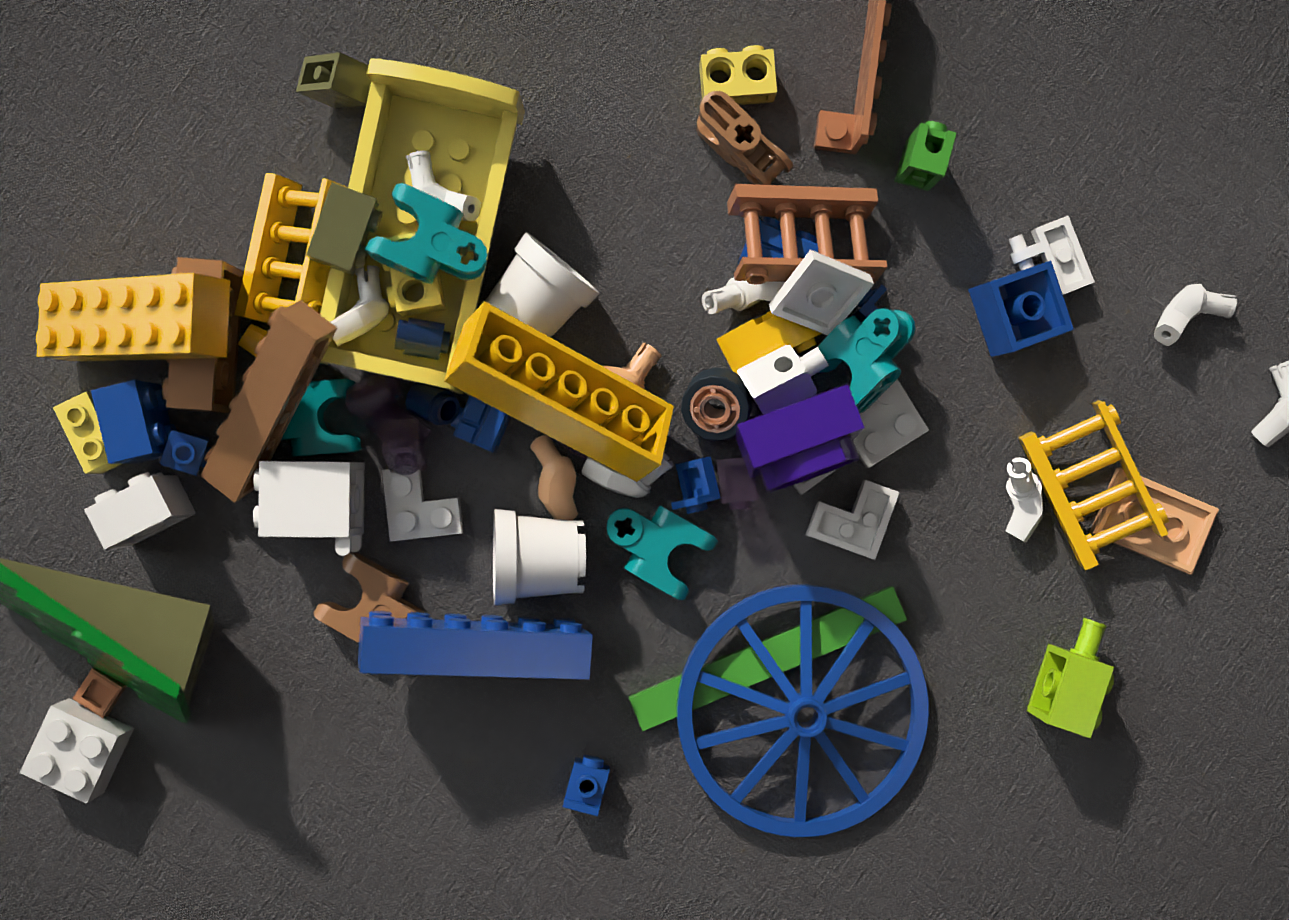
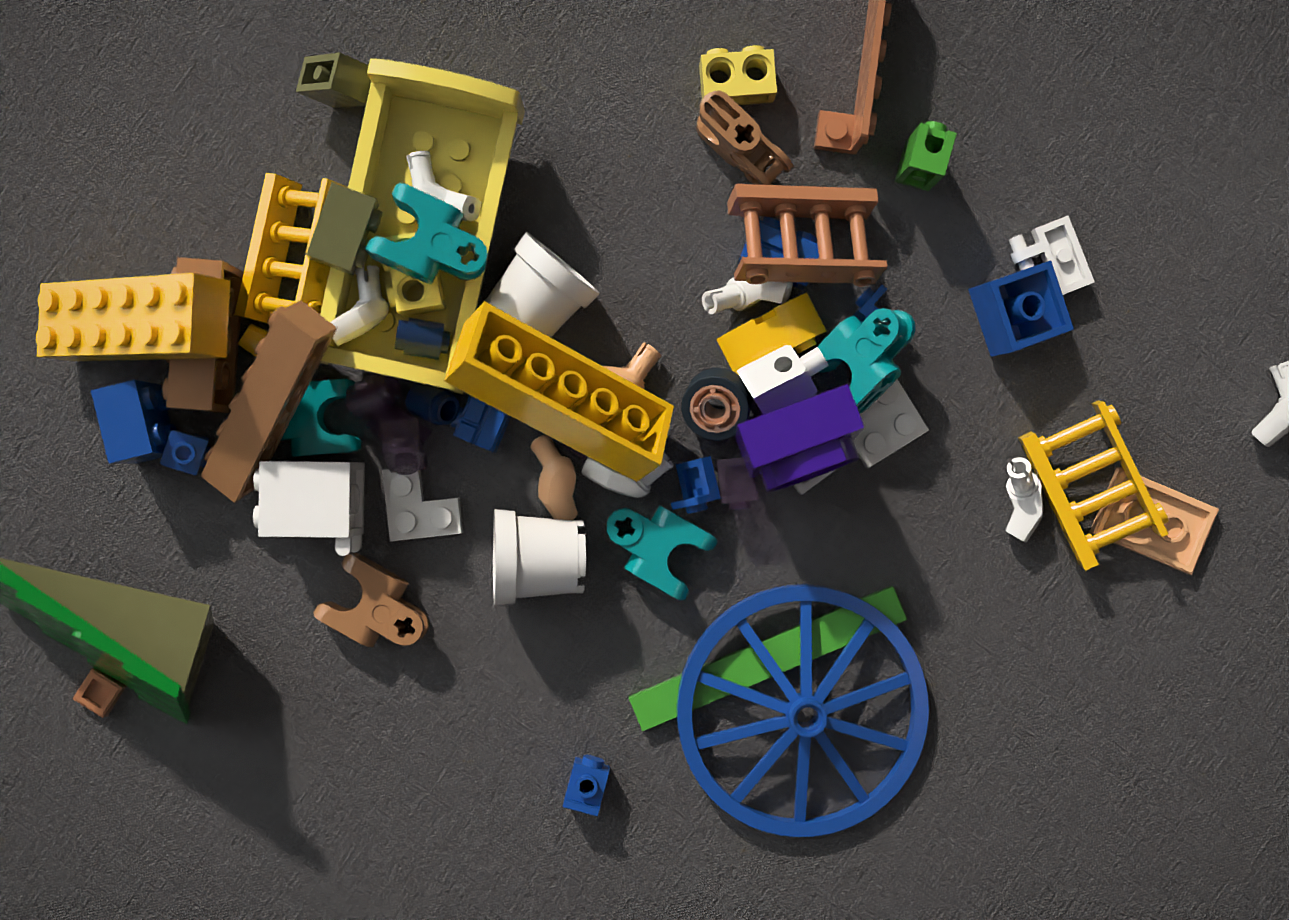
white brick [20,698,134,804] -> none
light yellow brick [53,391,121,474] -> none
white brick [84,472,196,550] -> none
blue brick [358,611,593,679] -> none
white plate [769,250,874,335] -> none
white plate [806,480,899,560] -> none
lime brick [1026,618,1114,738] -> none
white arm [1154,284,1237,346] -> none

